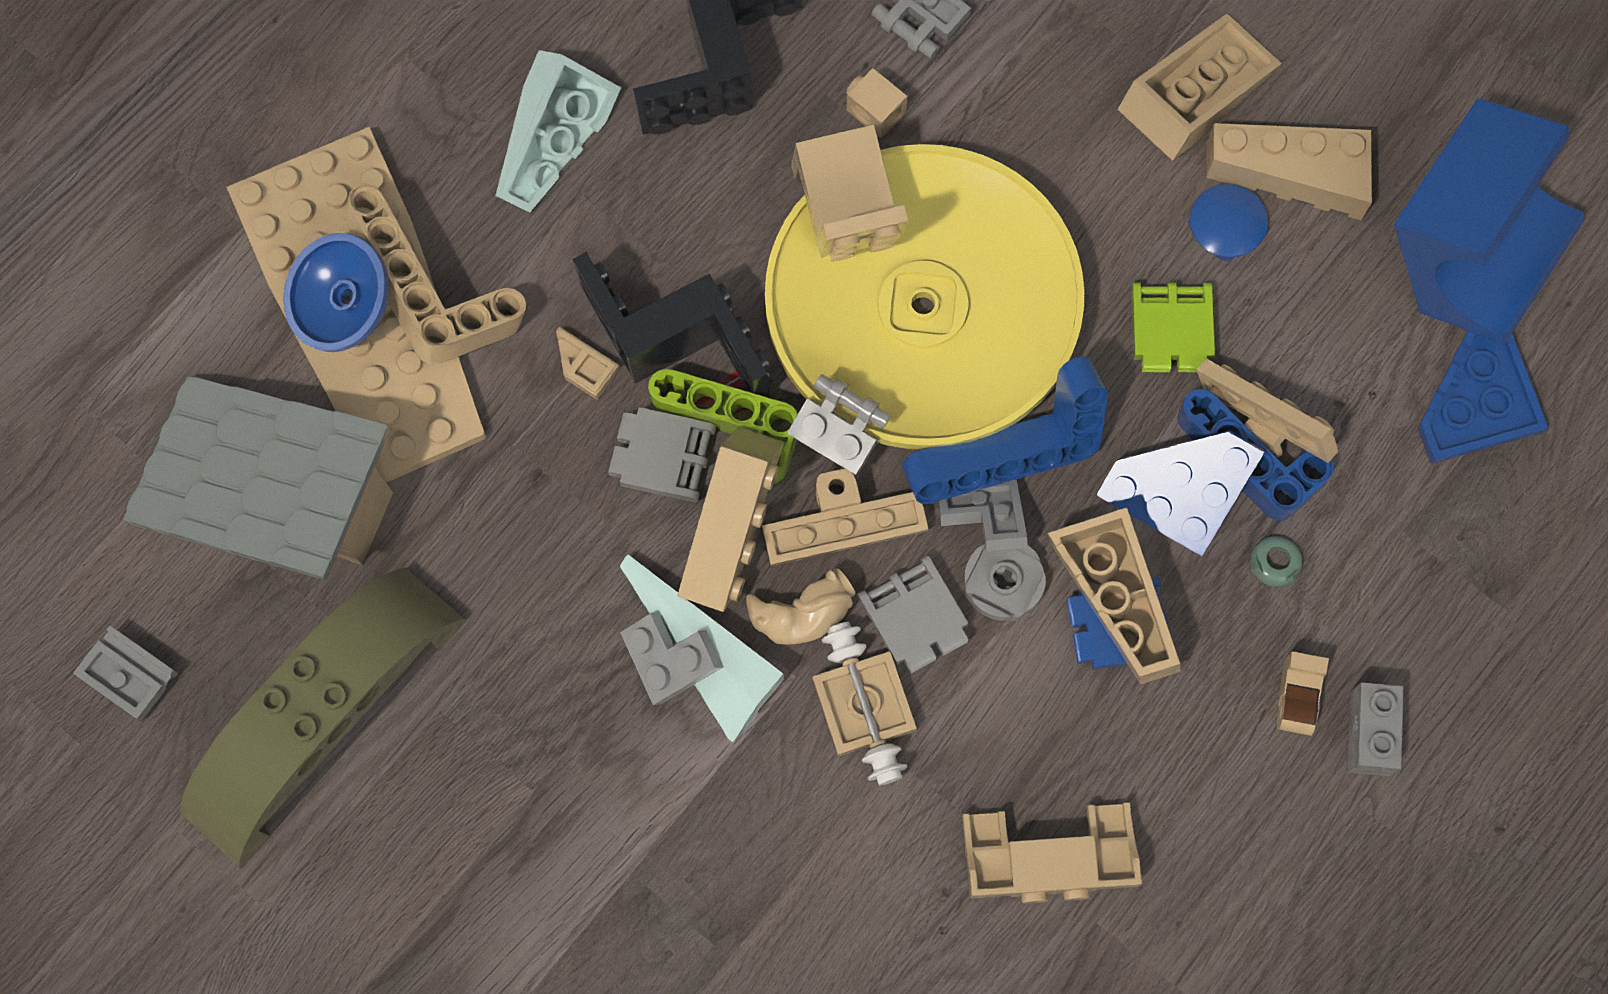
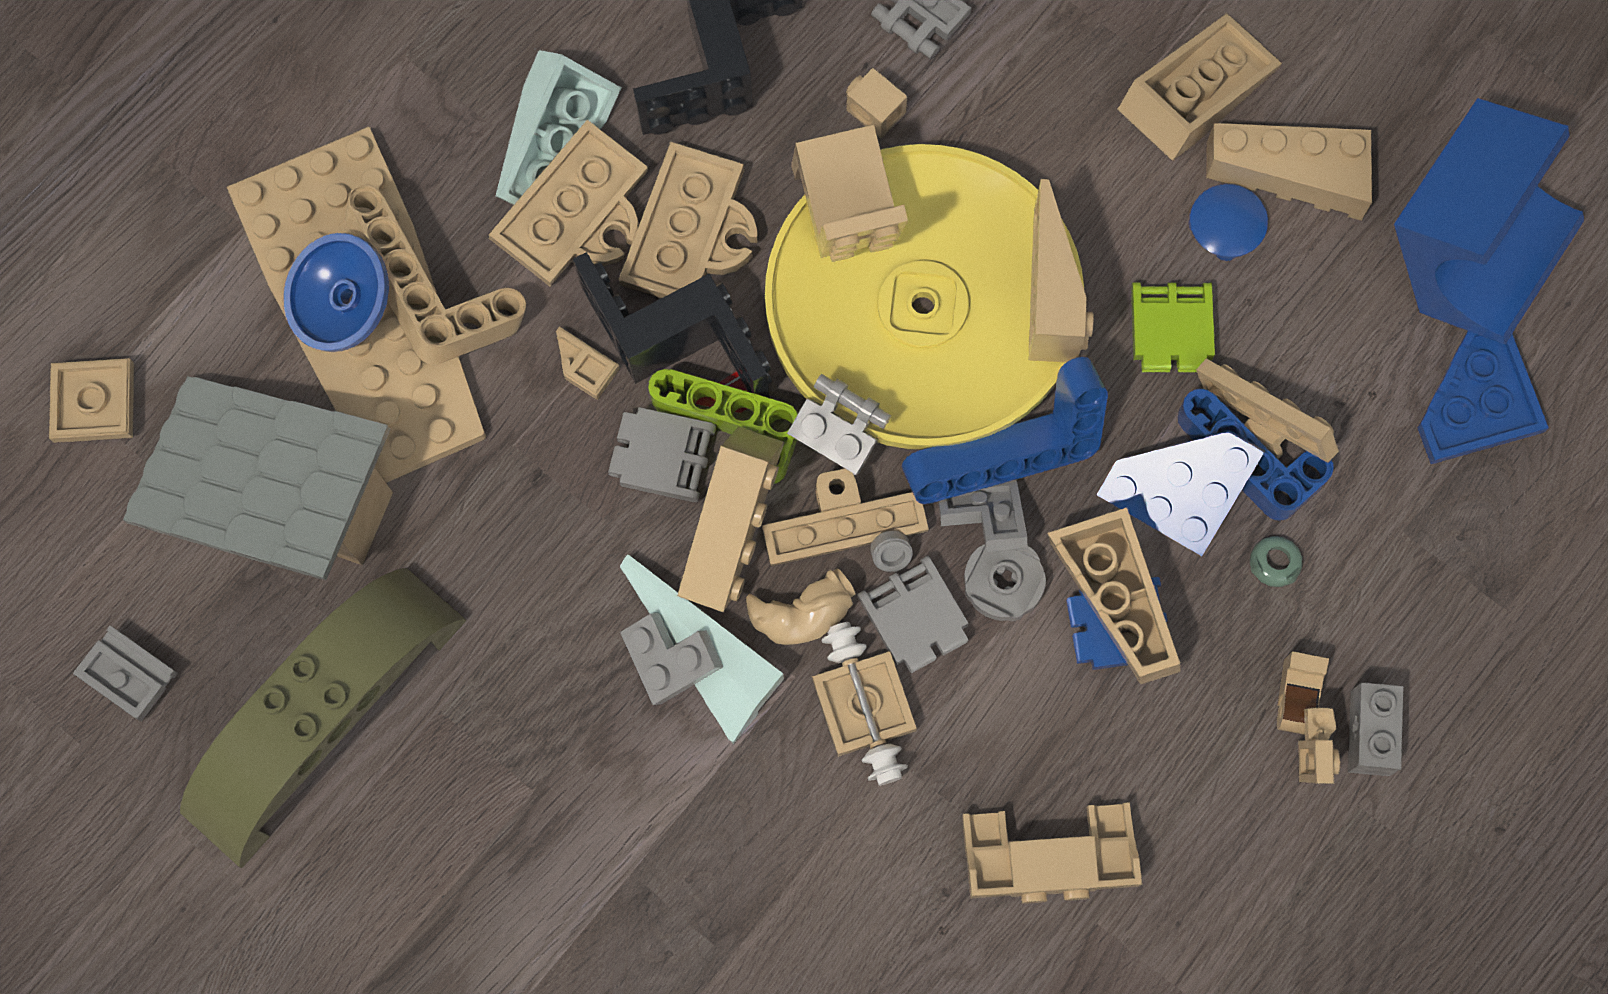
none -> tan plate [49,358,134,443]
none -> tan plate [489,120,648,286]
none -> tan plate [619,142,758,298]
none -> light grey tile [870,531,913,572]
none -> tan slope [1028,179,1093,362]
none -> tan hinge [1298,708,1340,783]

